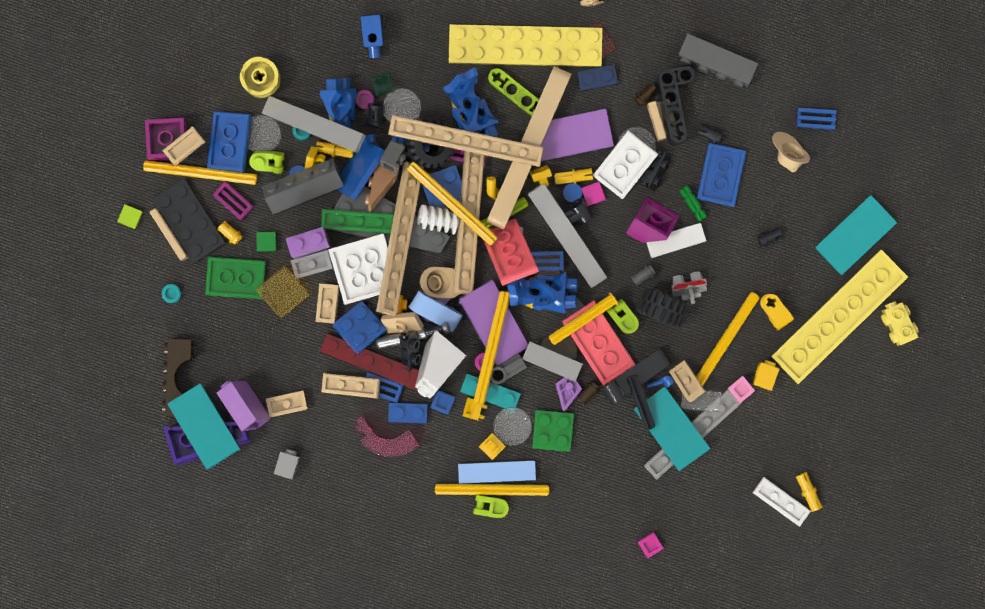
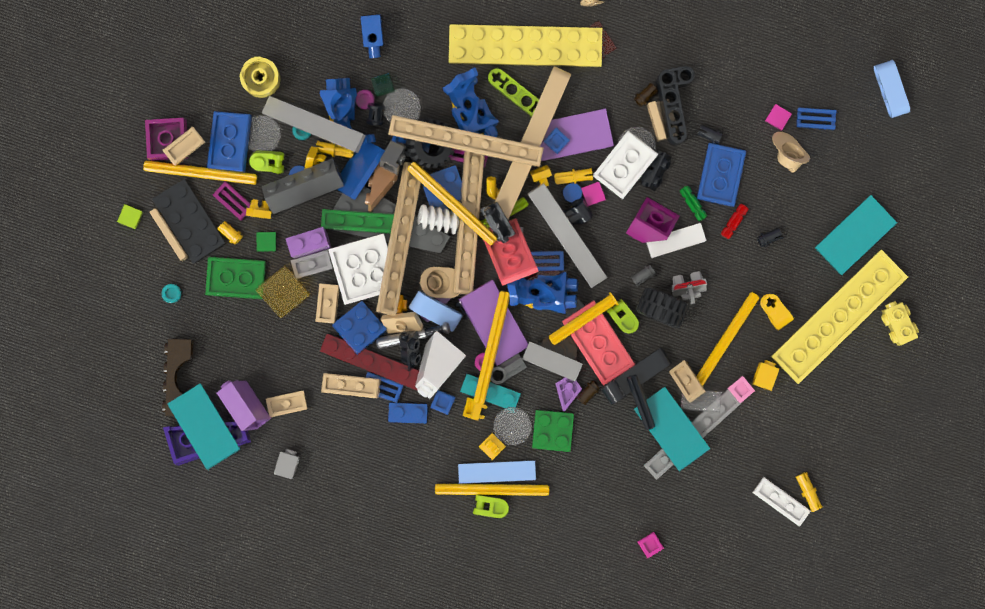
clear pink arch [355,415,420,457] -> none
dark blue plate [577,65,618,91] -> none
blue hand [646,375,674,388] -> none
dark grey brick [677,33,758,88] -> none
none -> yellow tile [246,199,272,219]
none -> black hinge [480,202,516,243]
none -> blue tile [543,127,570,154]
none -> red axle [721,204,748,239]
none -> dark pink tile [765,104,792,131]
none -> light blue beam [874,60,910,118]

